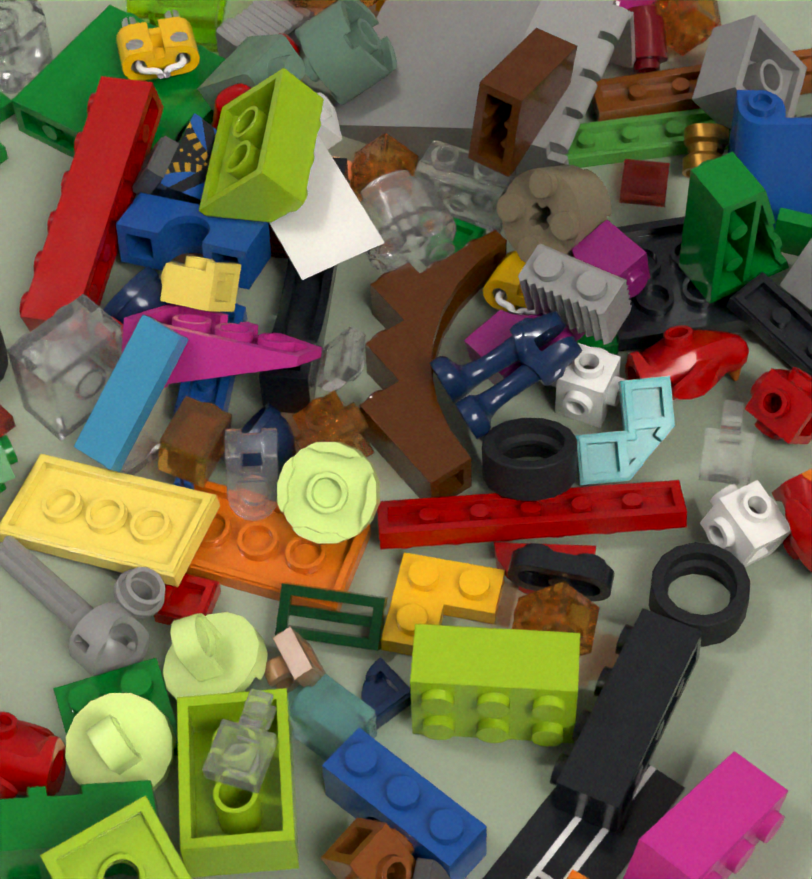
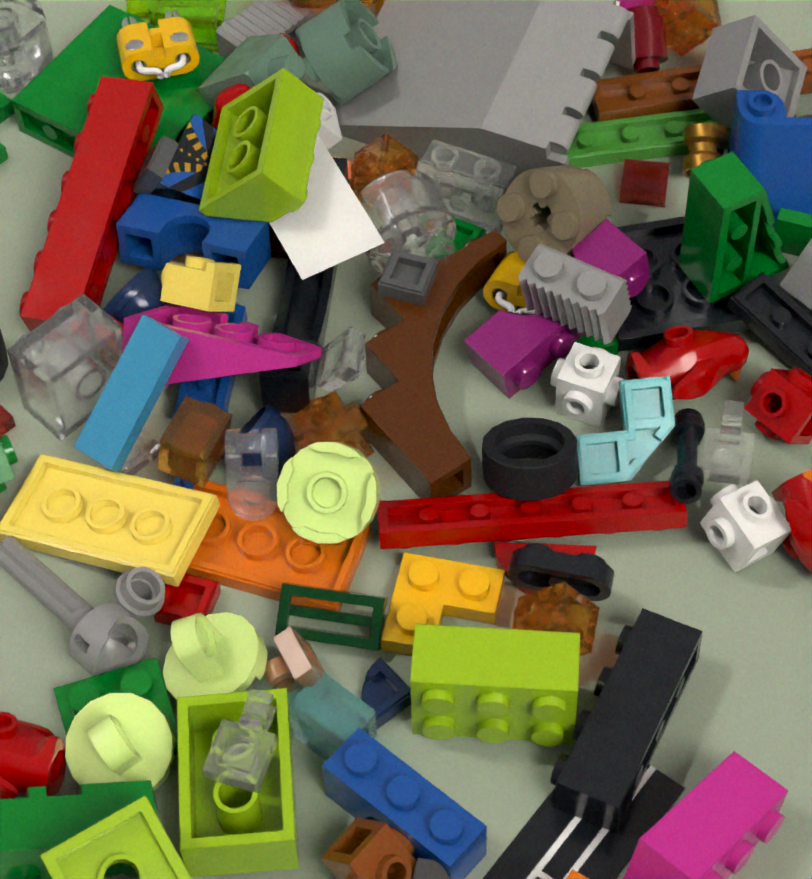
dark blue piece [429,311,582,440] -> none
reddish brown slope [468,28,578,177] -> none
black tyre [648,542,751,647] -> none
none -> dark grey tile [377,249,439,306]
none -> black bar [669,408,705,504]

